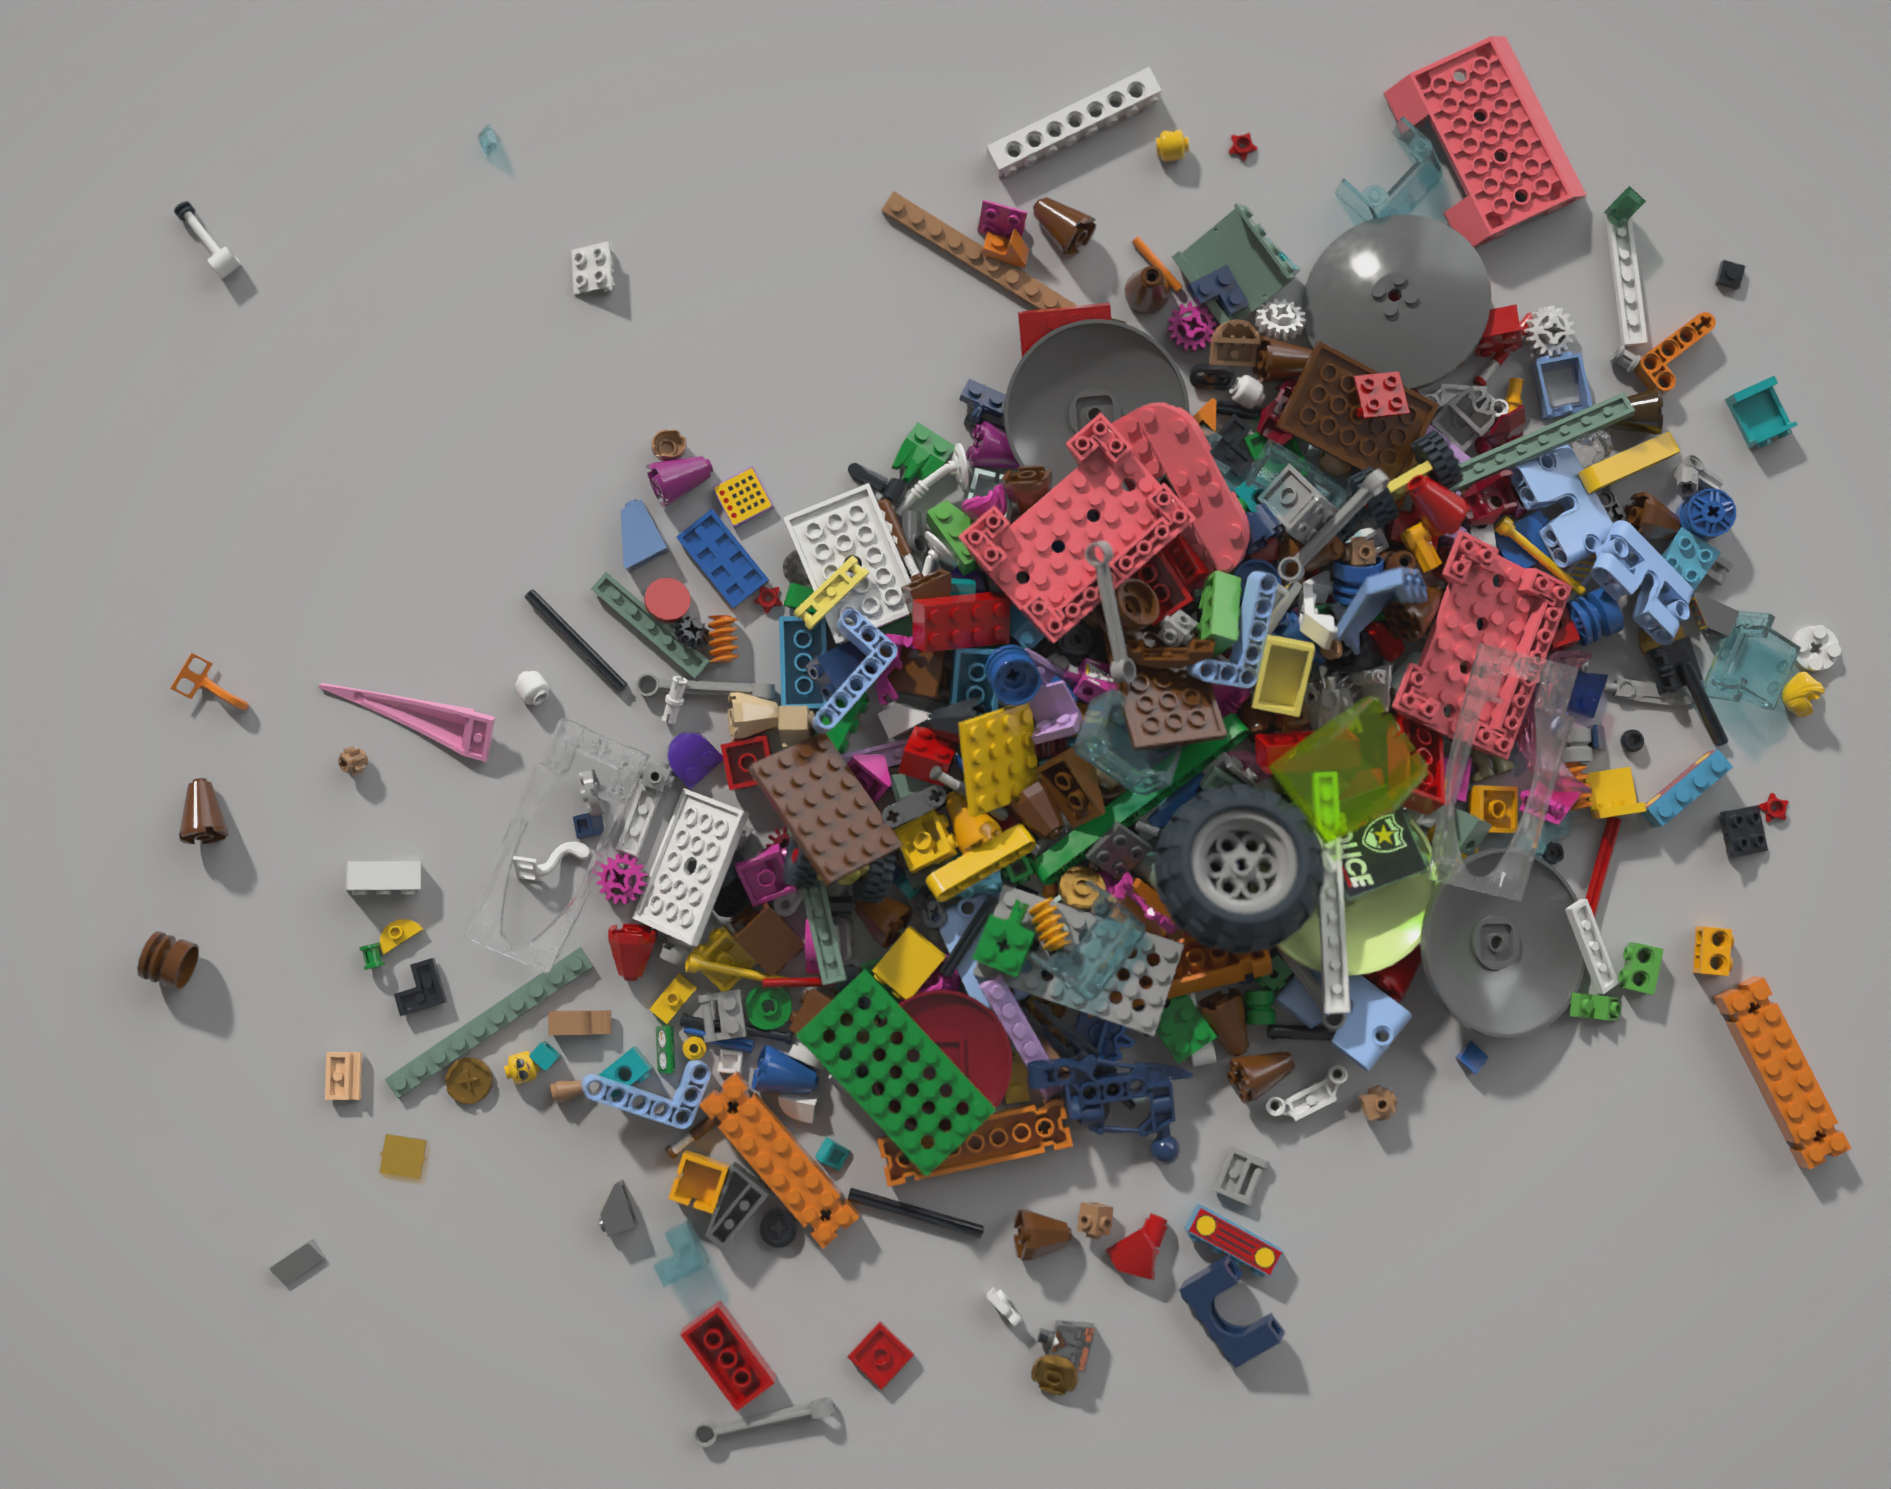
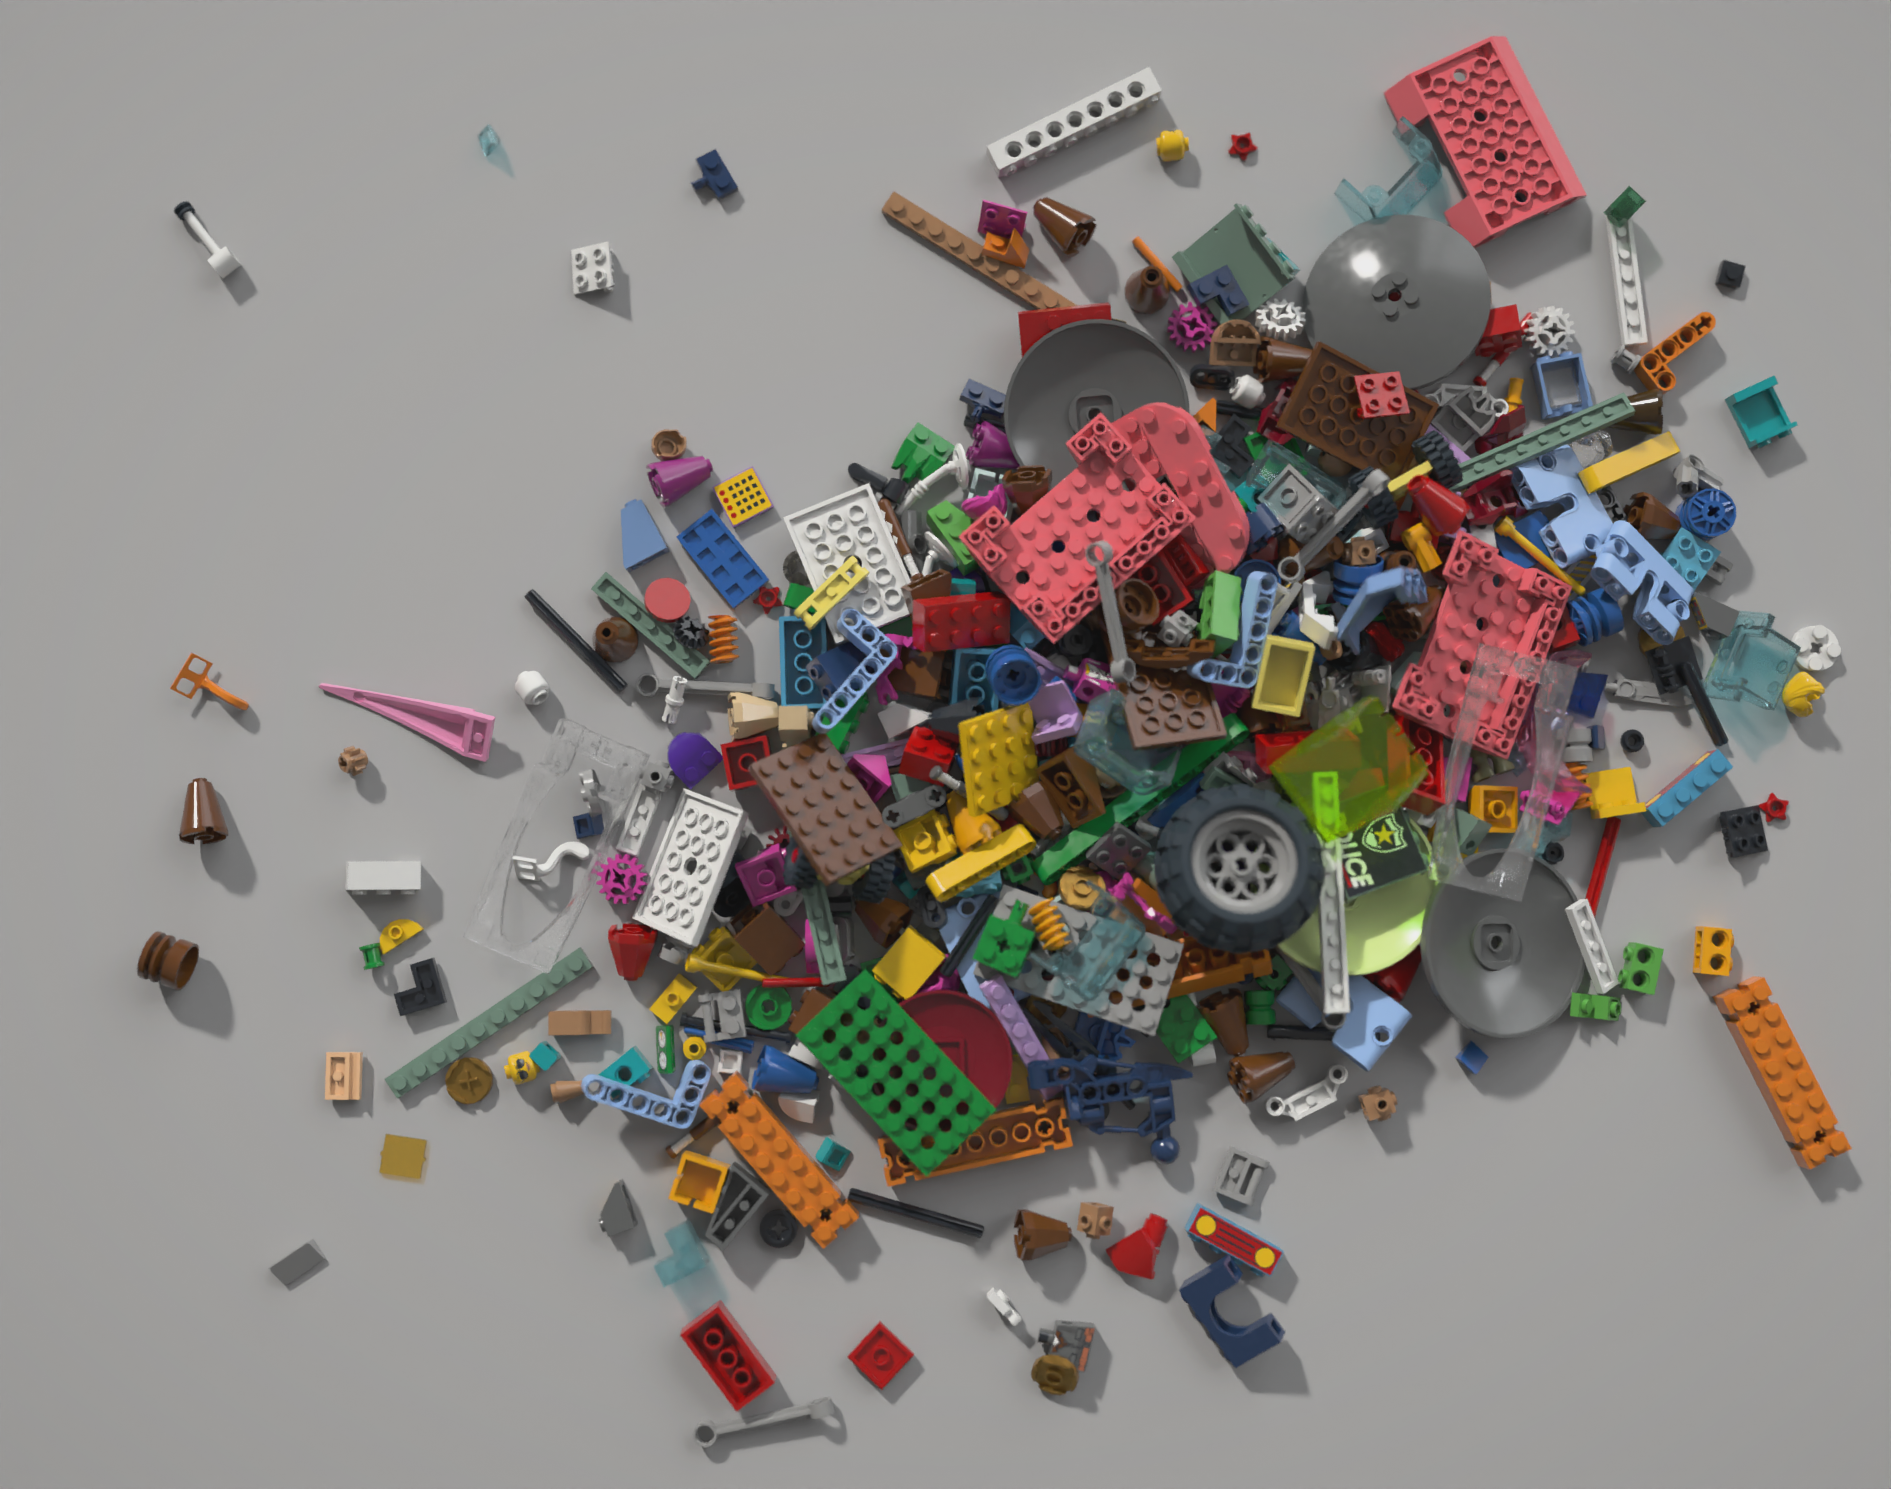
none -> reddish brown cone [593,617,639,662]
none -> dark blue plate [691,149,738,200]

